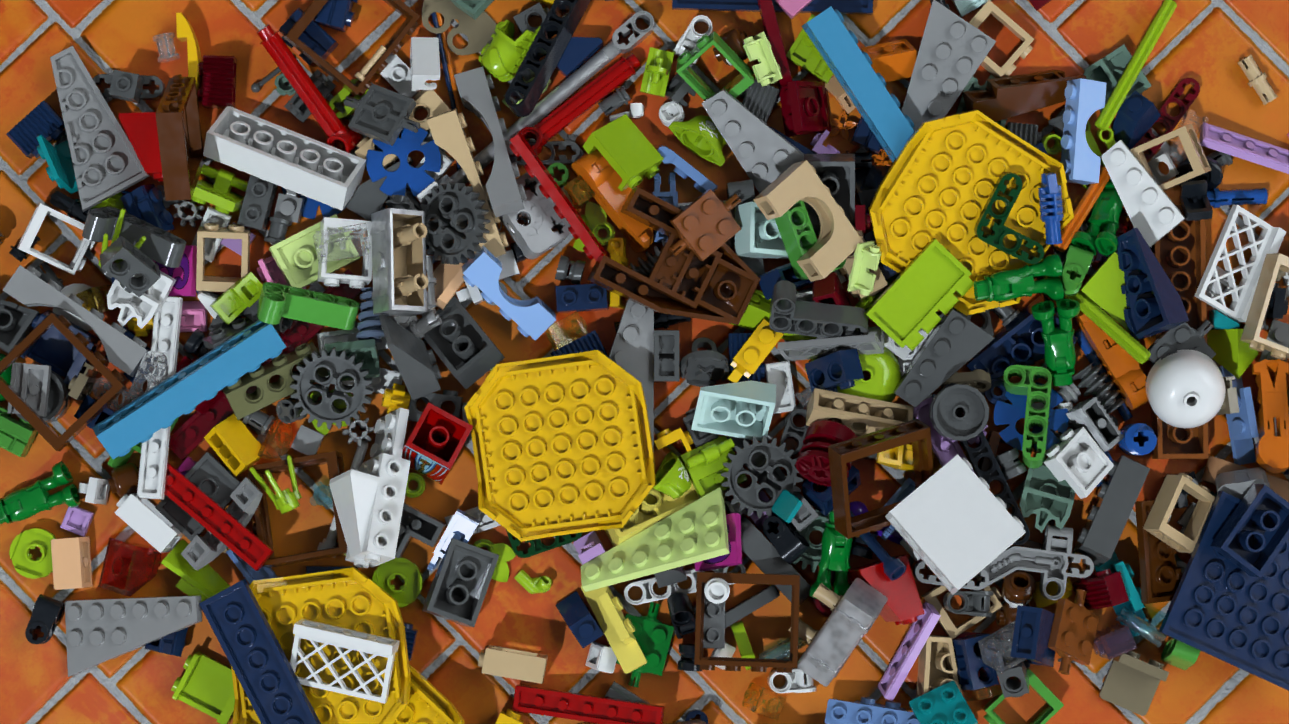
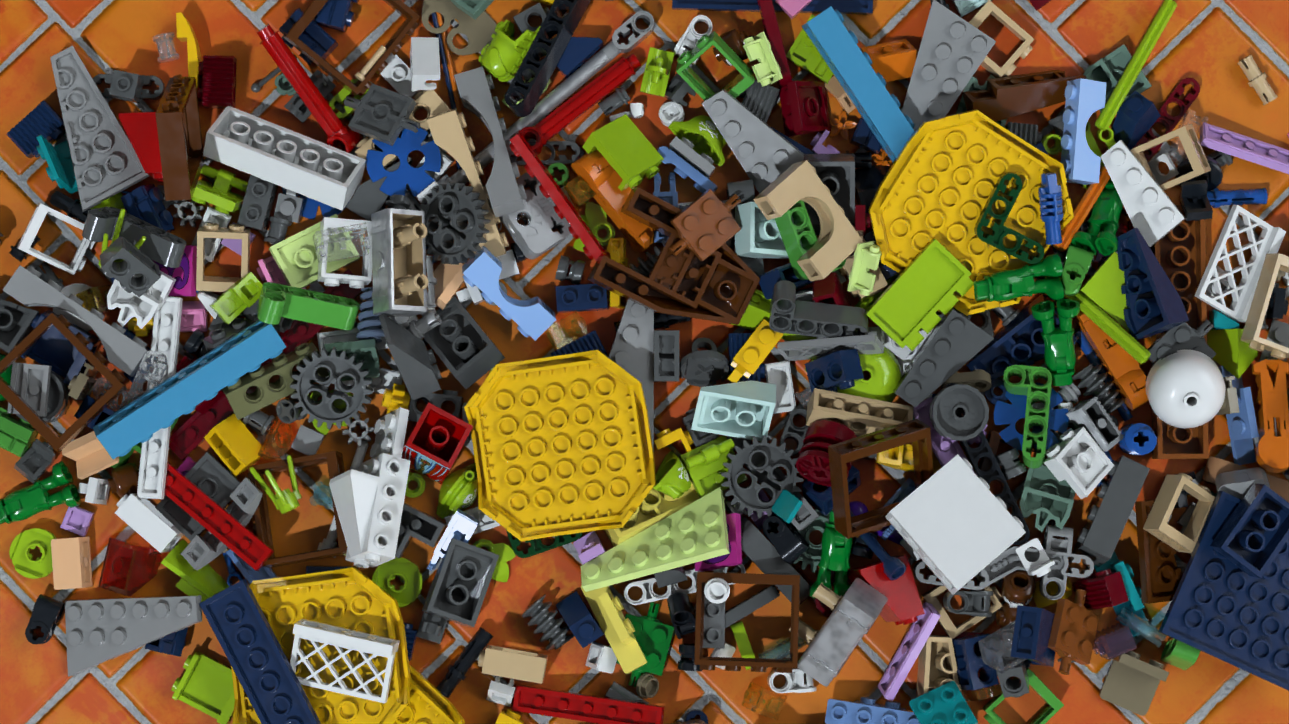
lime arm [514,569,552,594] -> none
none -> dark grey bracket [14,439,56,484]
none -> light nougat panel [62,431,119,480]
none -> blue hand [223,553,243,587]
none -> dark grey tile [416,612,448,644]
none -> lime hat [436,463,478,519]
none -> black pin [436,627,494,698]
none -> white tile [486,676,516,707]
none -> dark grey piece [522,594,574,651]
none -> dark tan plate [636,673,659,699]
none -> light grey plate [669,136,715,179]
none -> white bracket [1015,538,1055,578]

